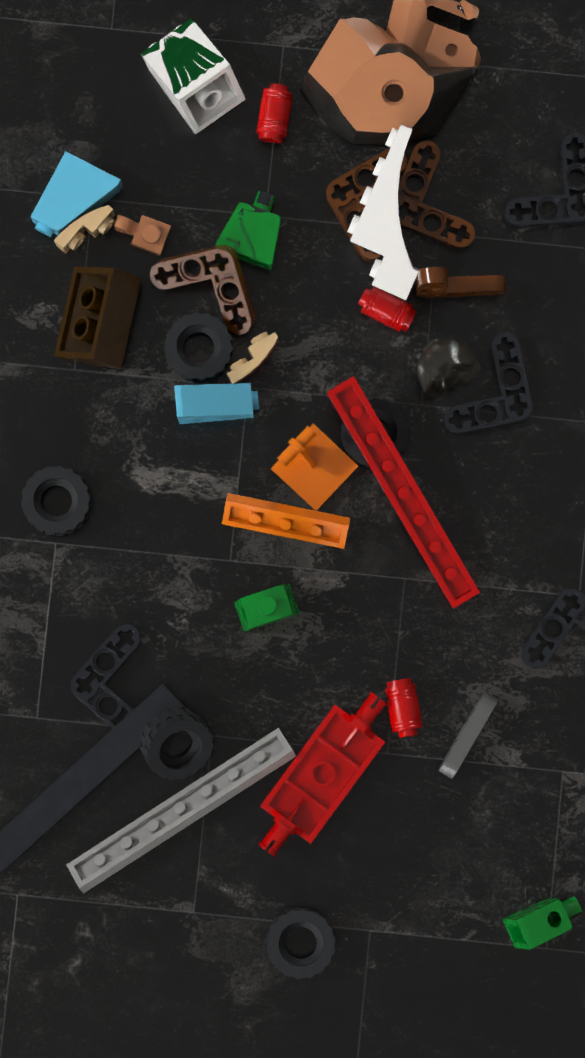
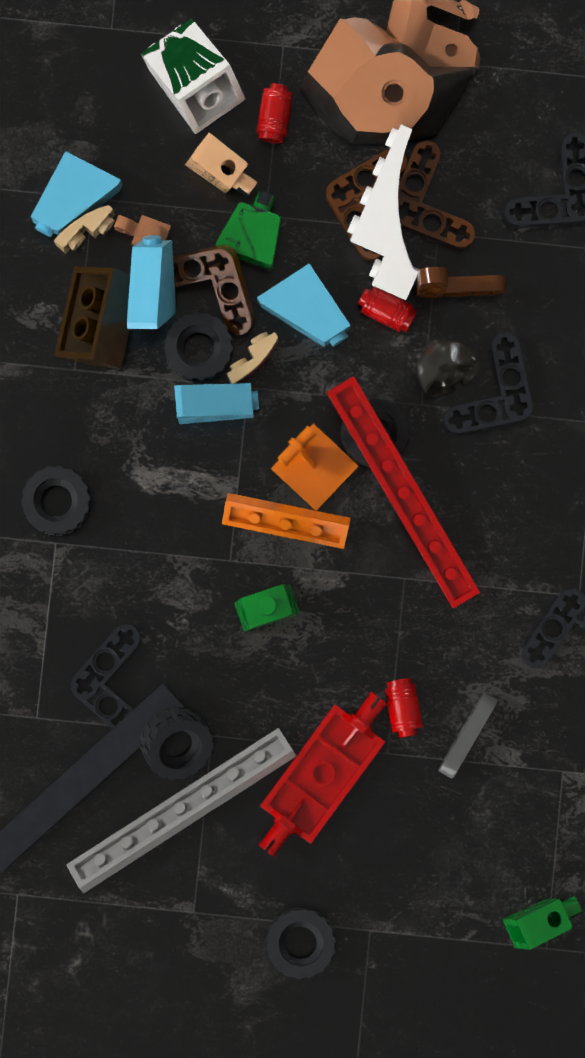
none -> medium azure slope [127,235,176,329]
none -> light nougat torso [185,133,257,197]
none -> medium azure slope [257,264,351,347]

